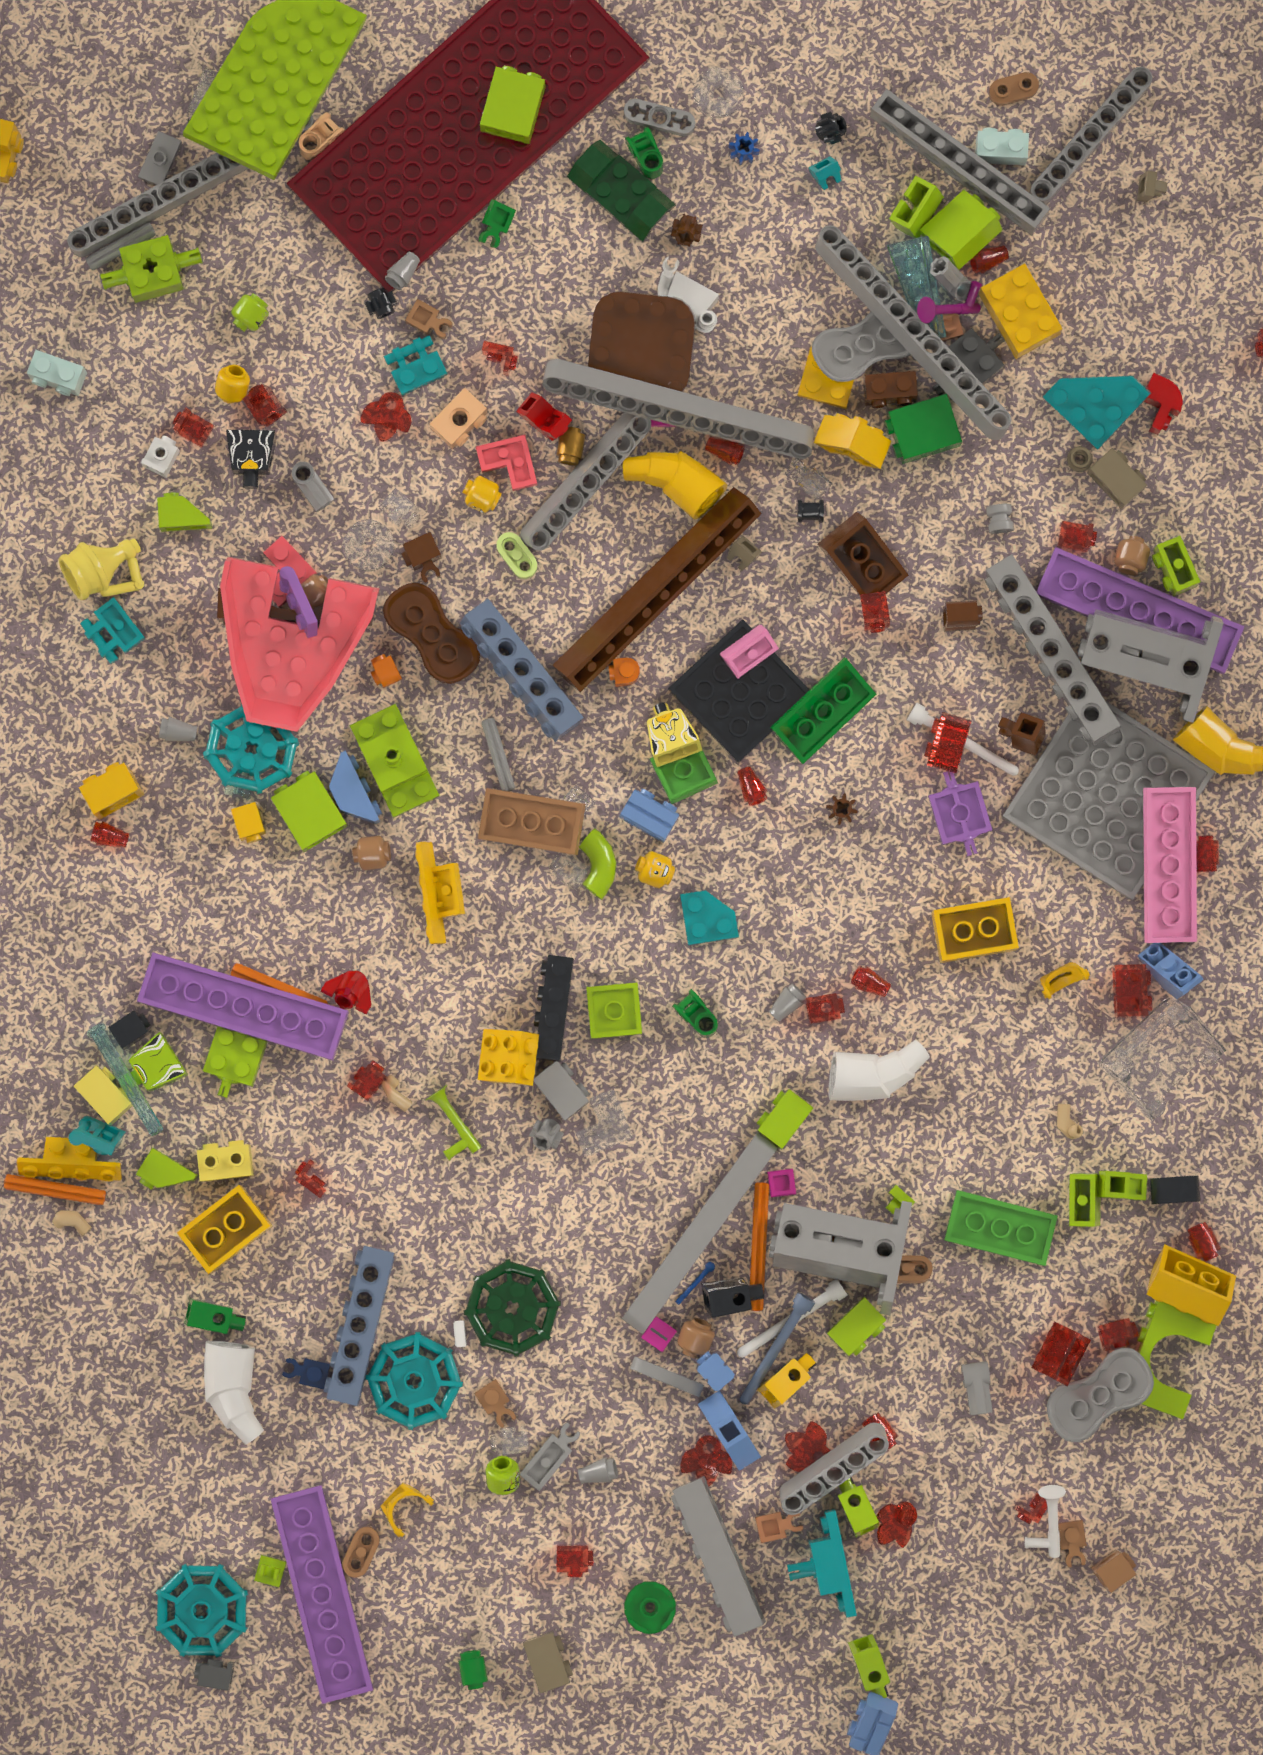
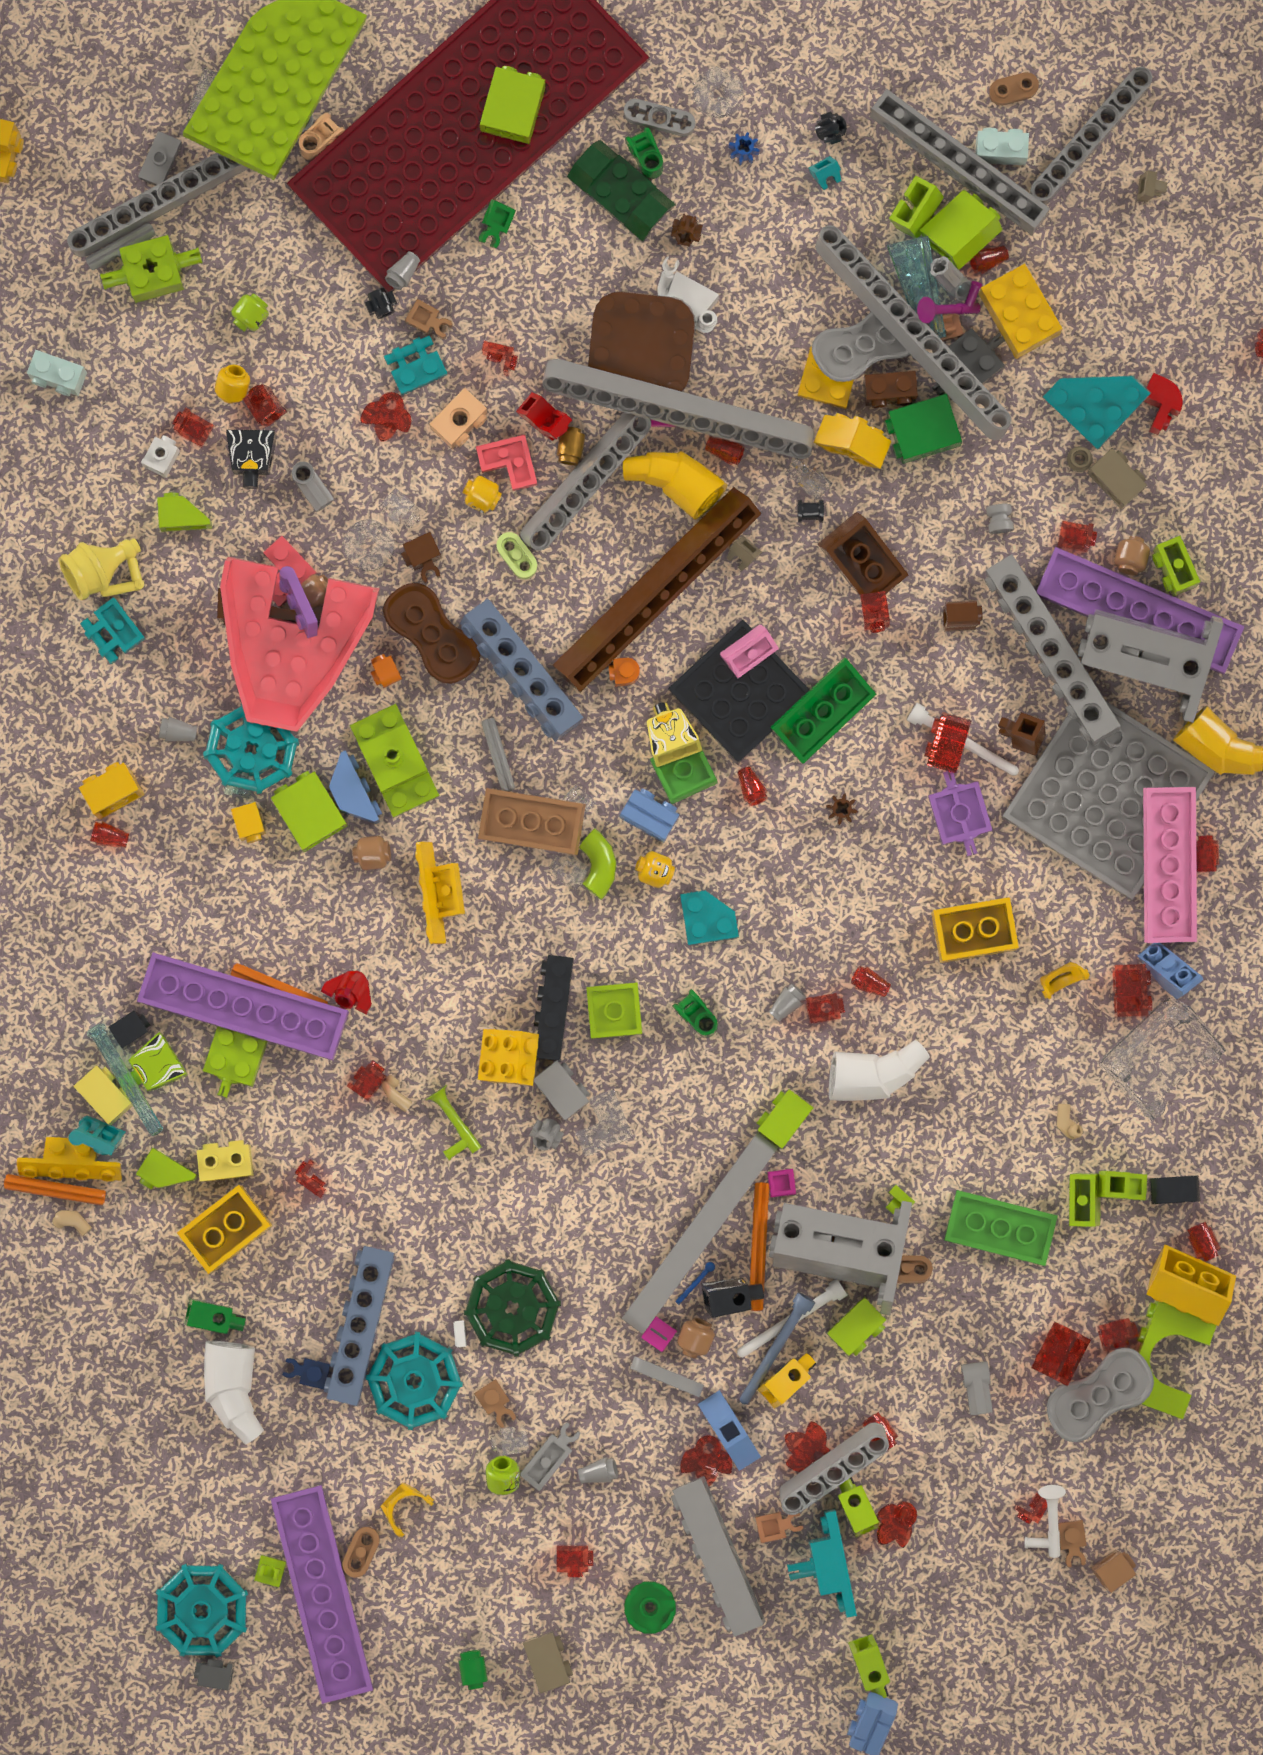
medium blue brick [696,1351,735,1391] -> none

